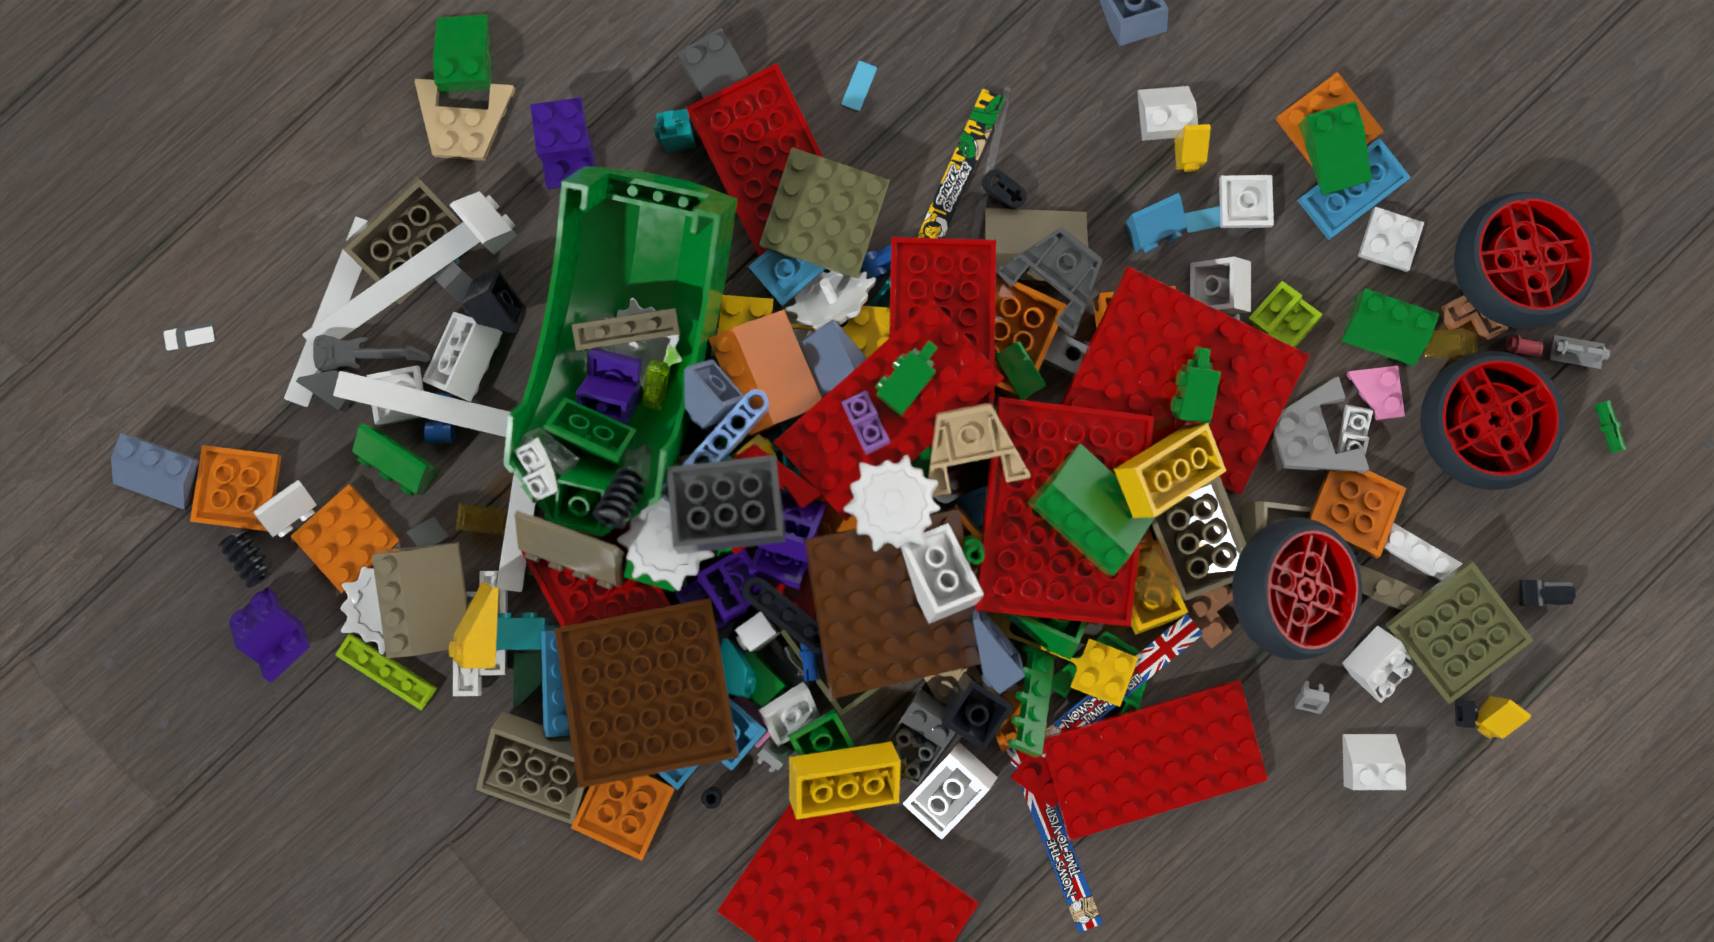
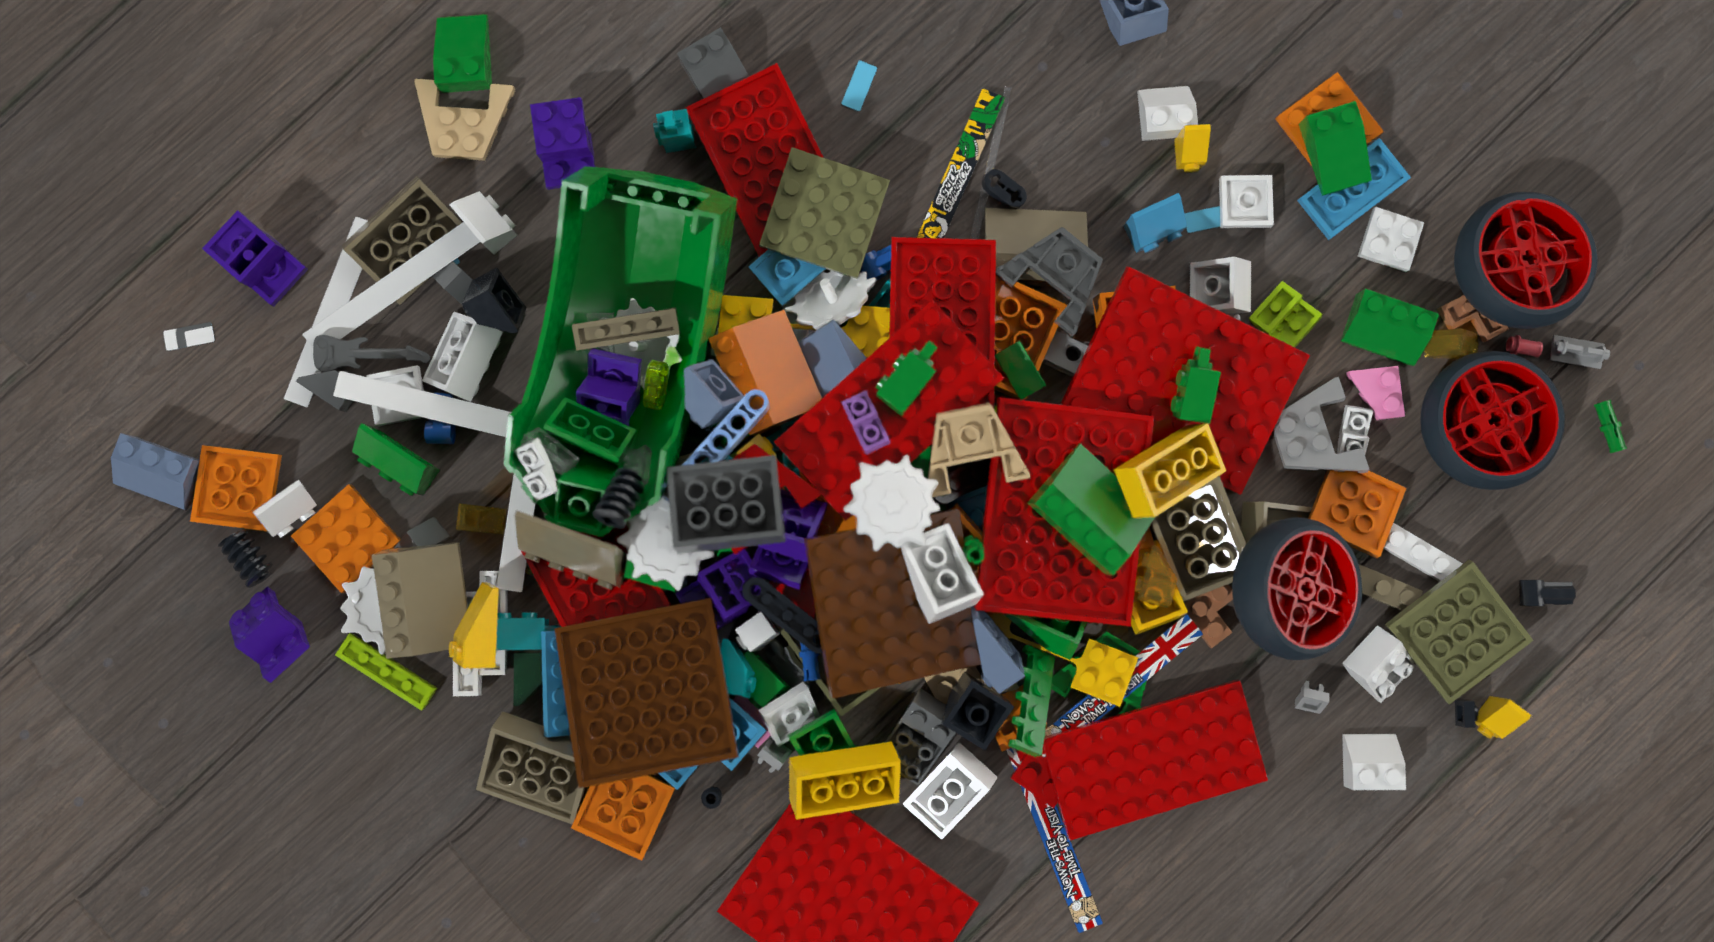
none -> dark purple bracket [202,210,308,307]

